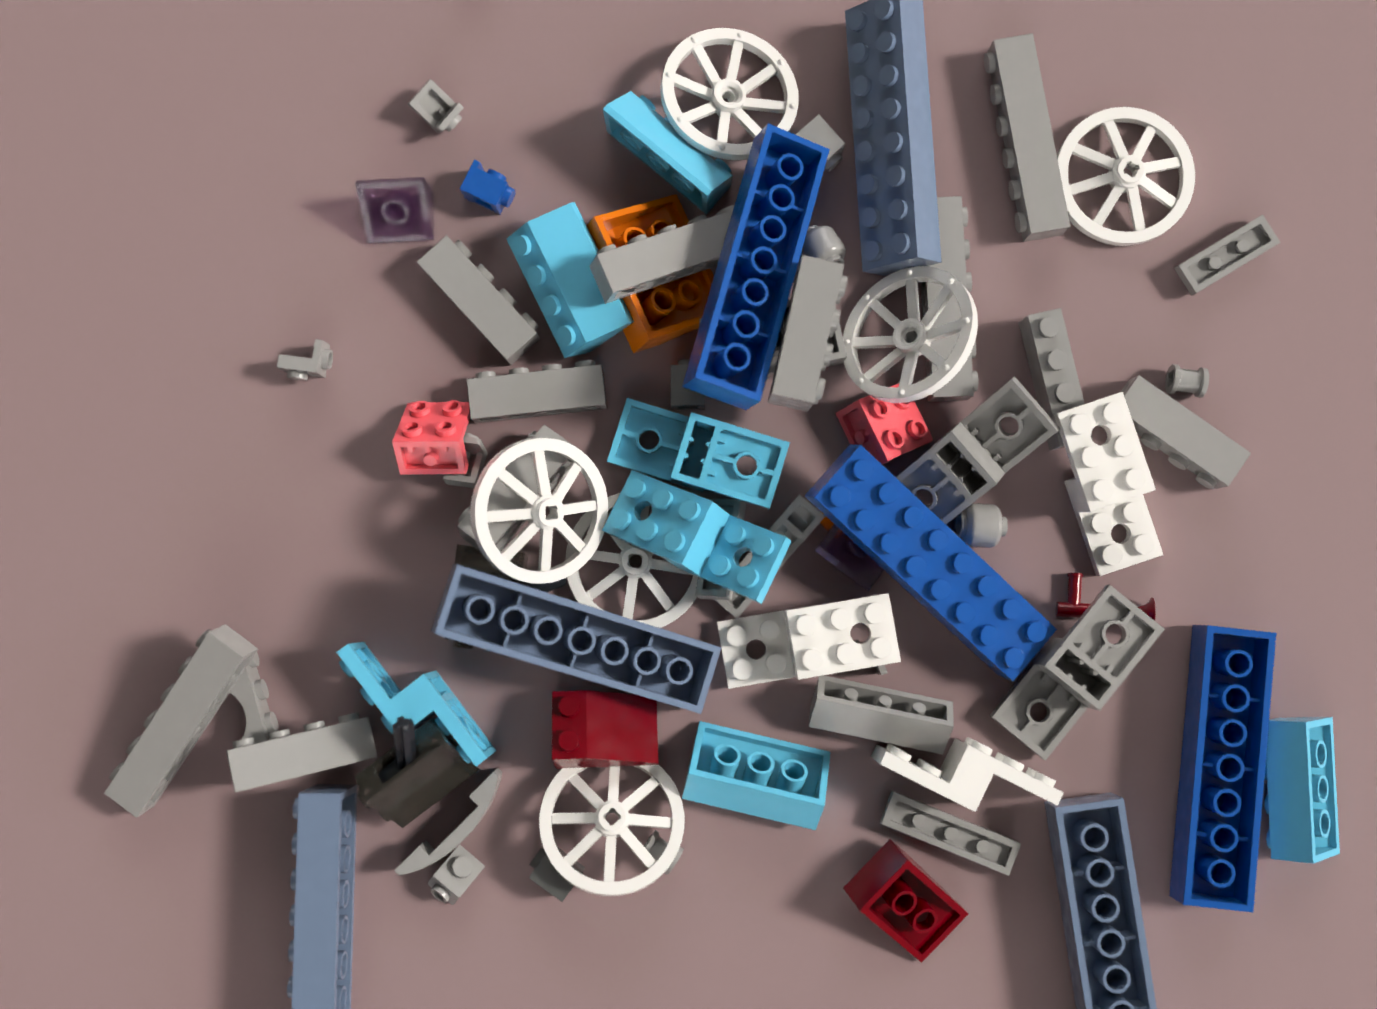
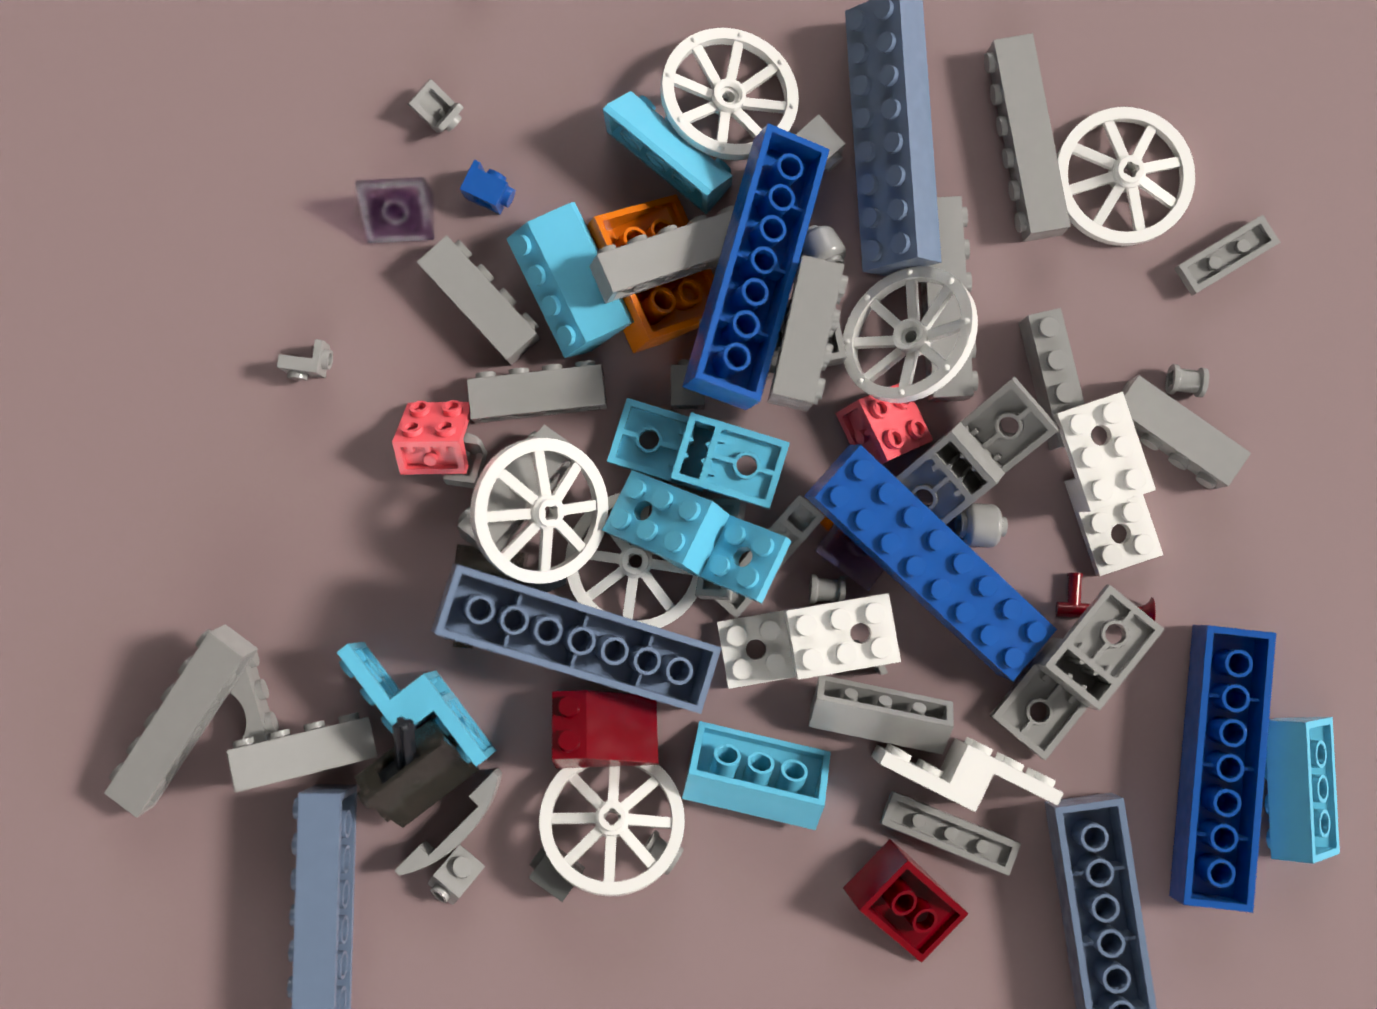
none -> light grey bush [809,574,846,604]

